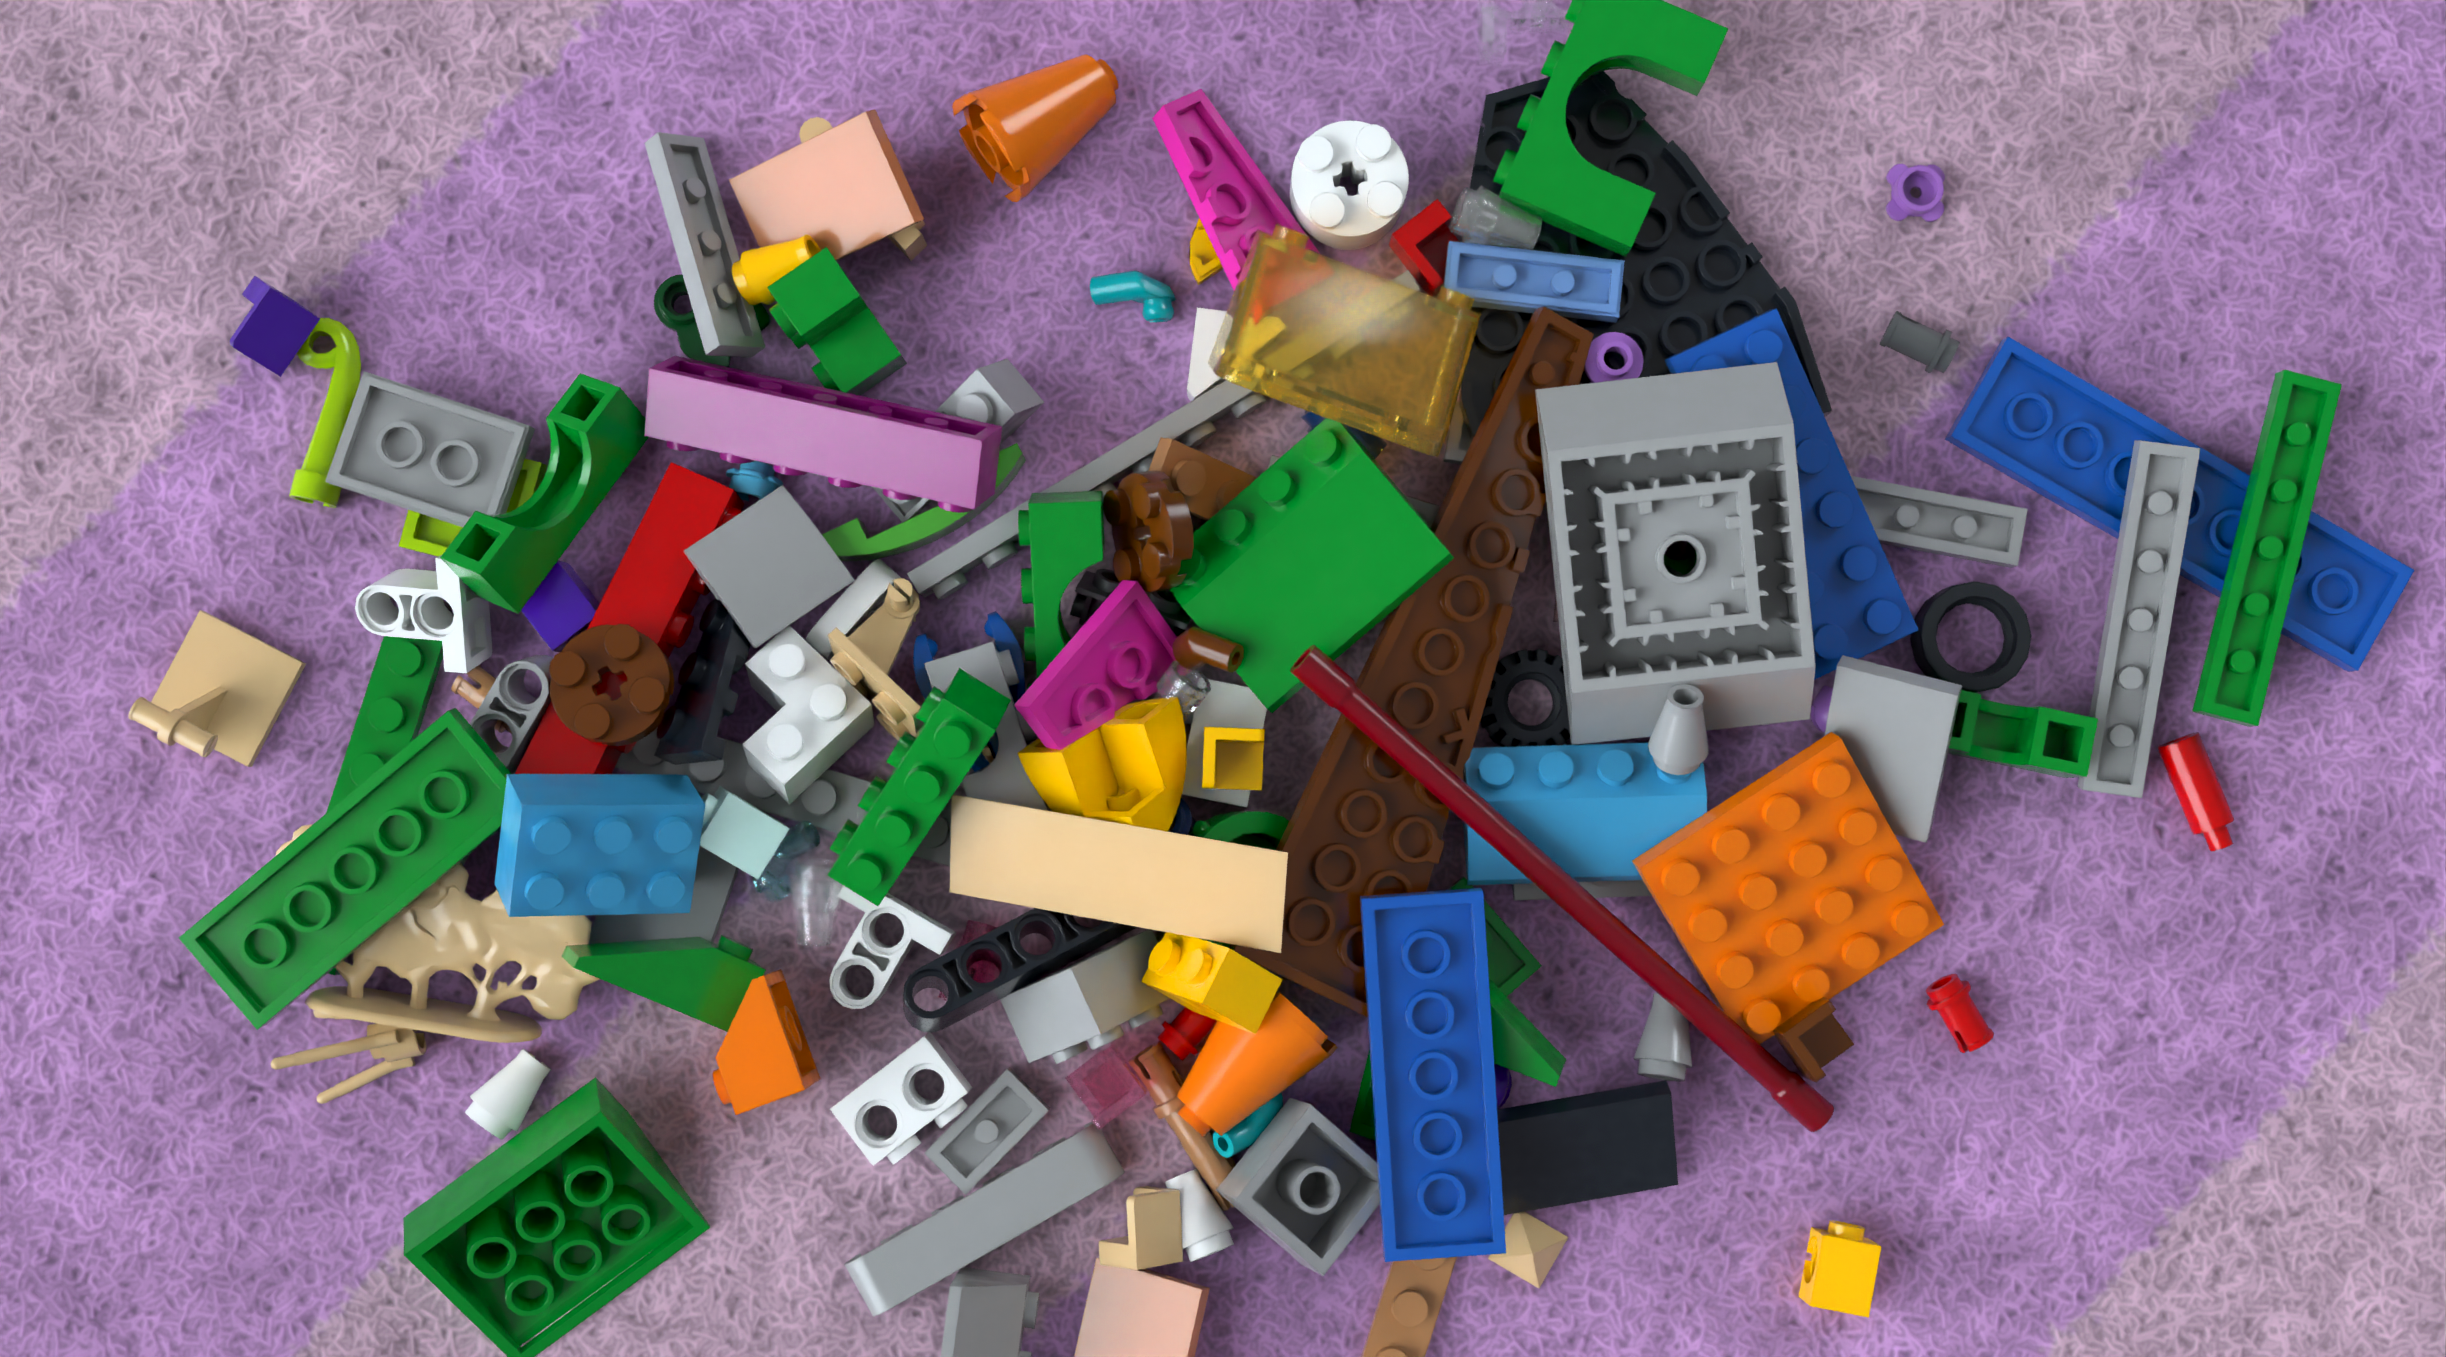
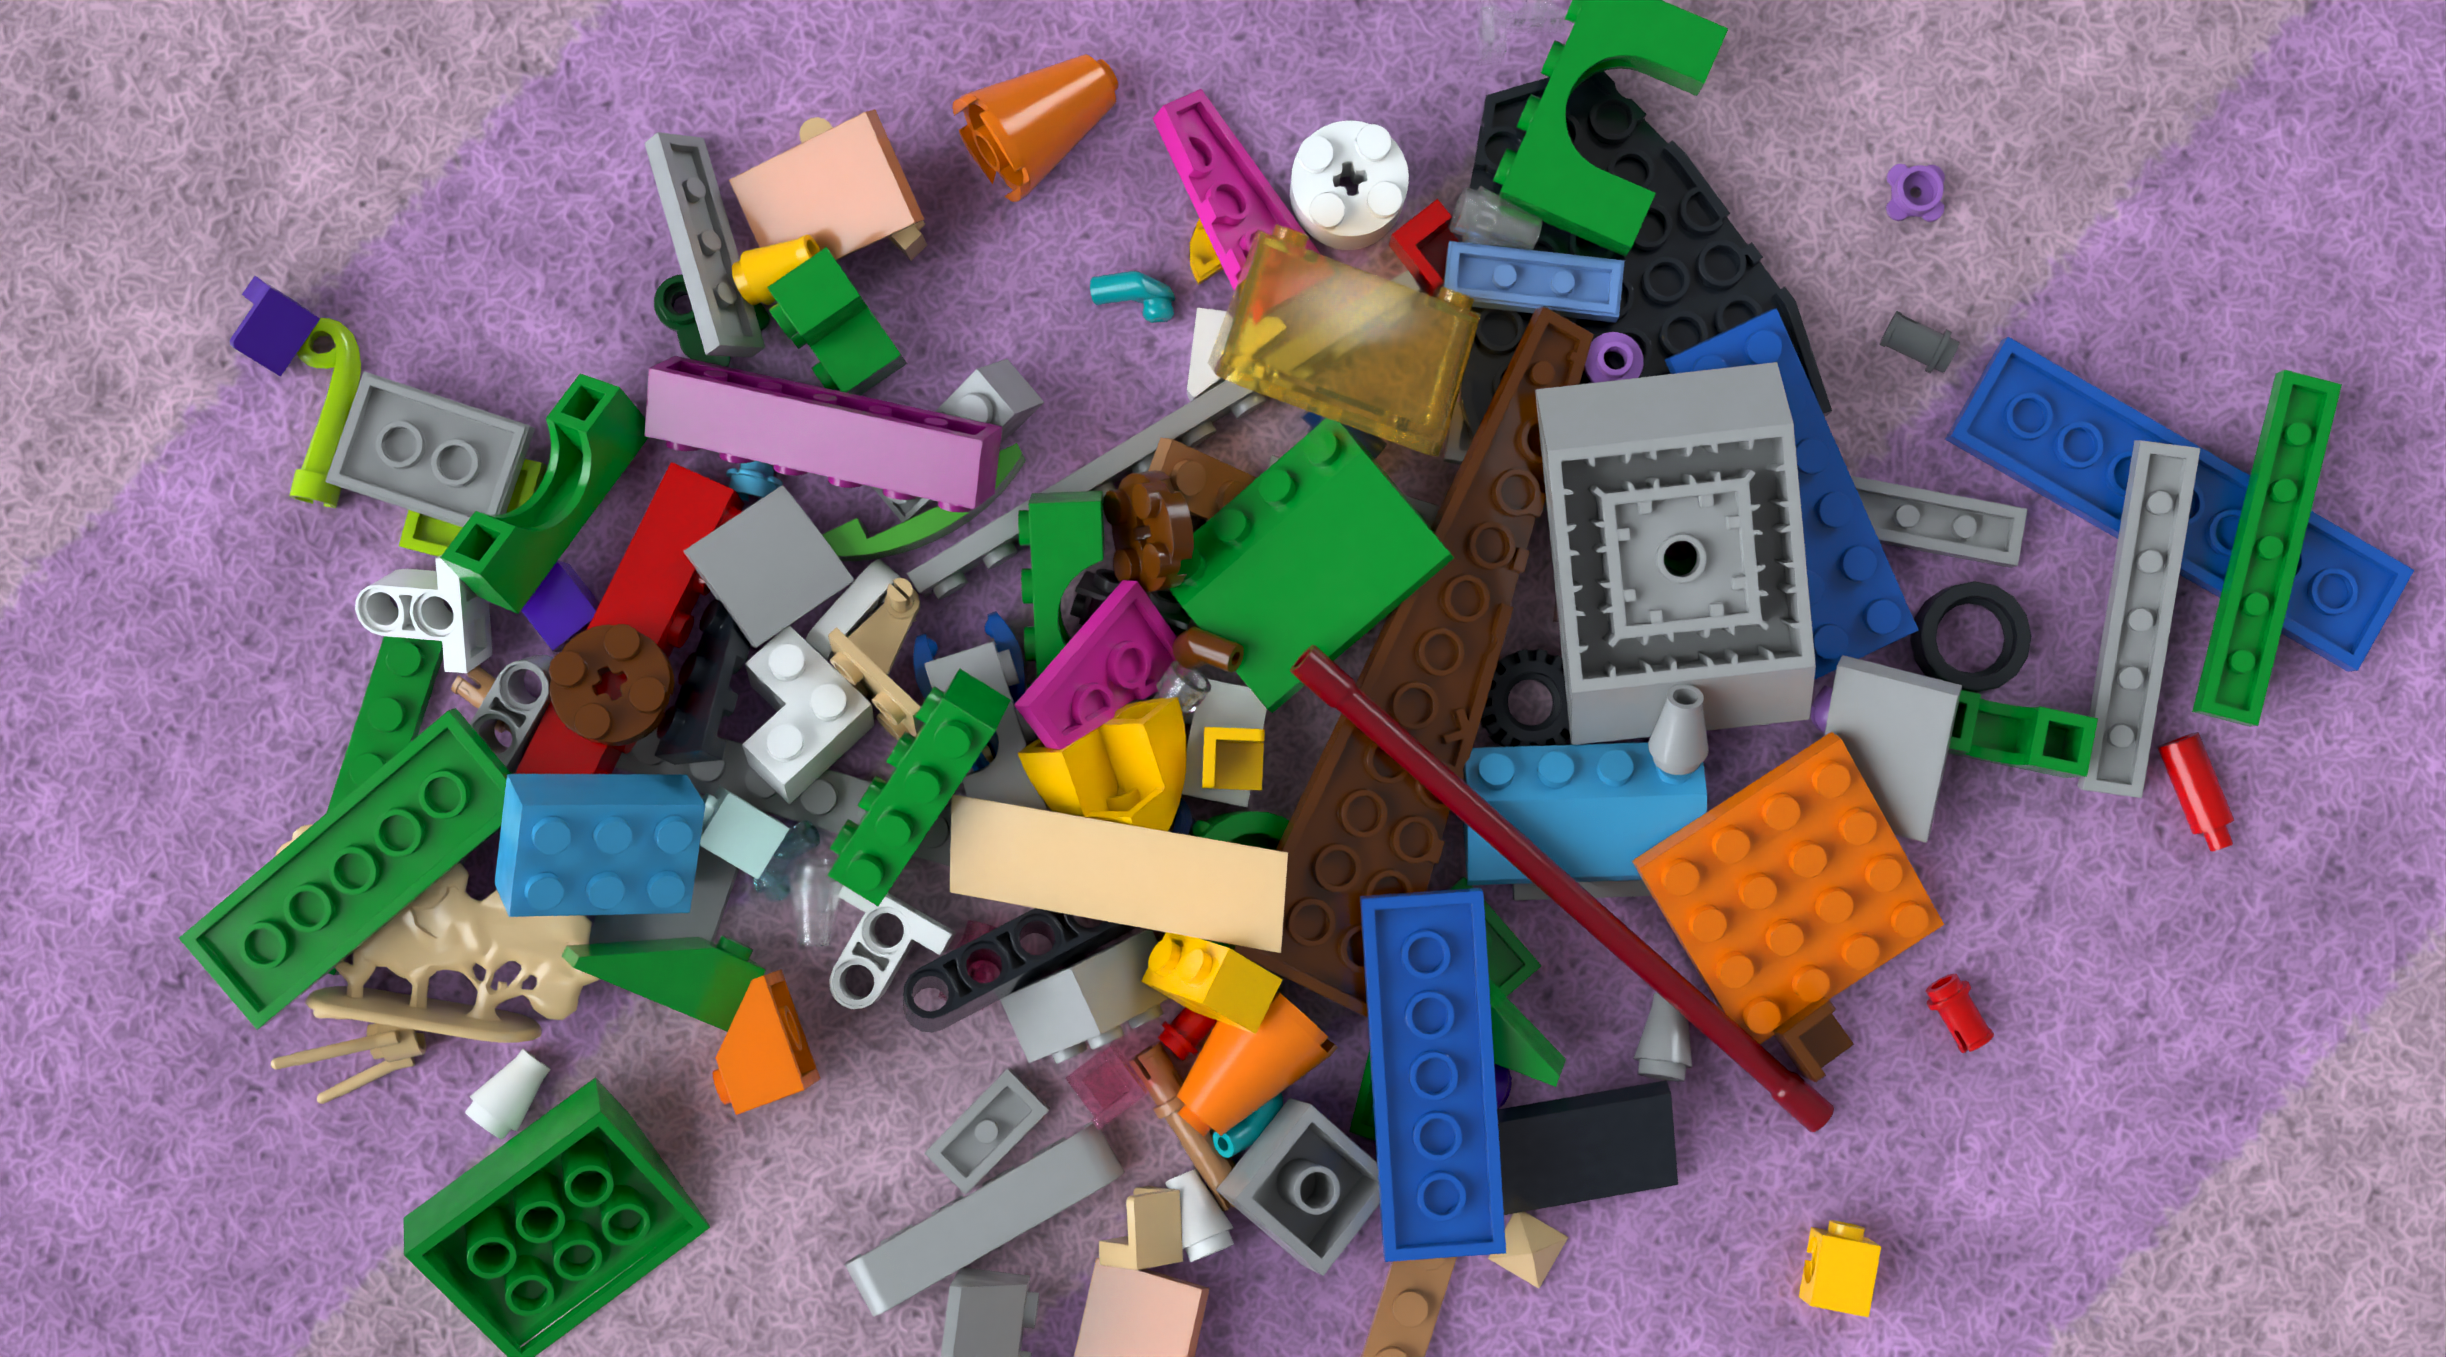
tan plate [128,610,306,767] -> none
white brick [830,1032,973,1166] -> none

